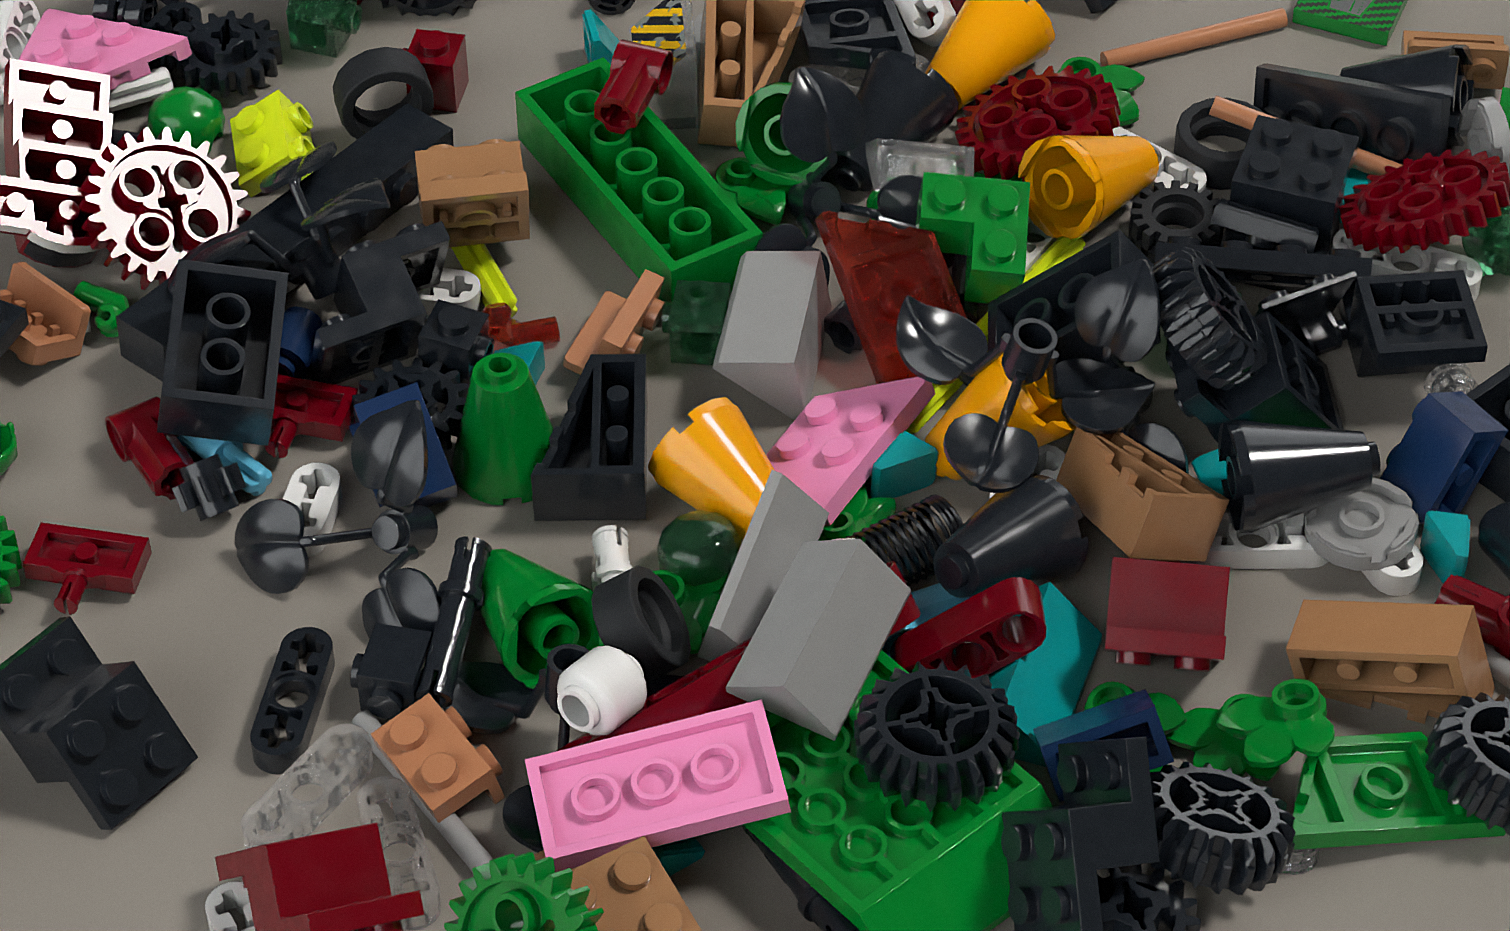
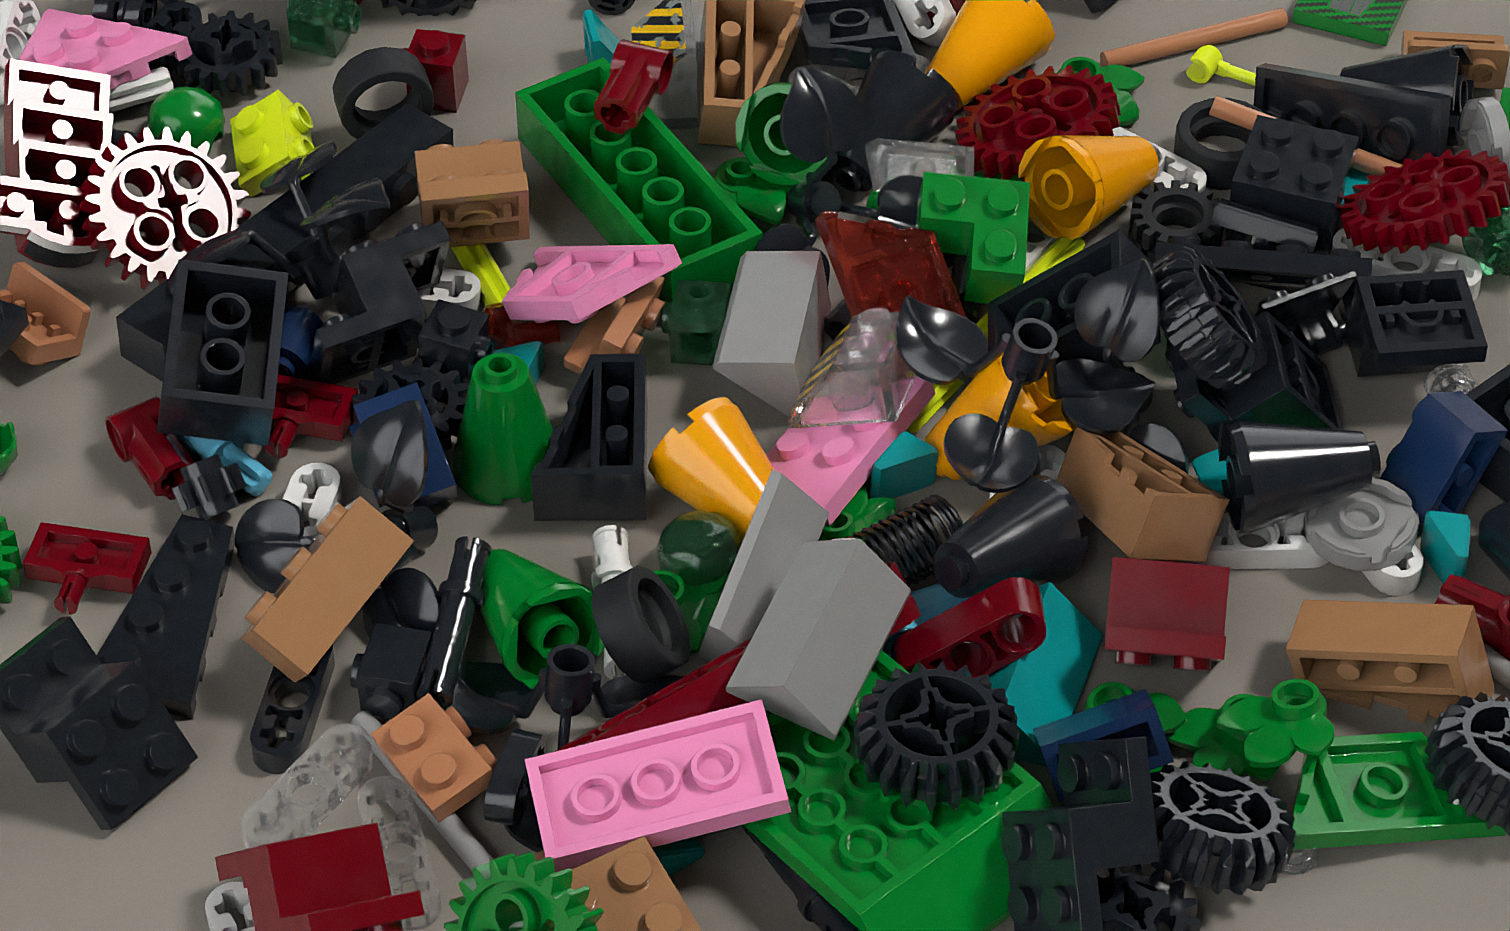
green arm [73,281,129,338] -> none
white head [557,646,647,736] -> none
none -> black wing [97,514,235,720]
none -> medium nougat wedge [241,496,414,682]
none -> black beam [484,728,547,827]
none -> bright pink wing [502,244,682,324]
none -> clear slope [788,308,916,429]
none -> neon yellow hand [1186,45,1256,86]

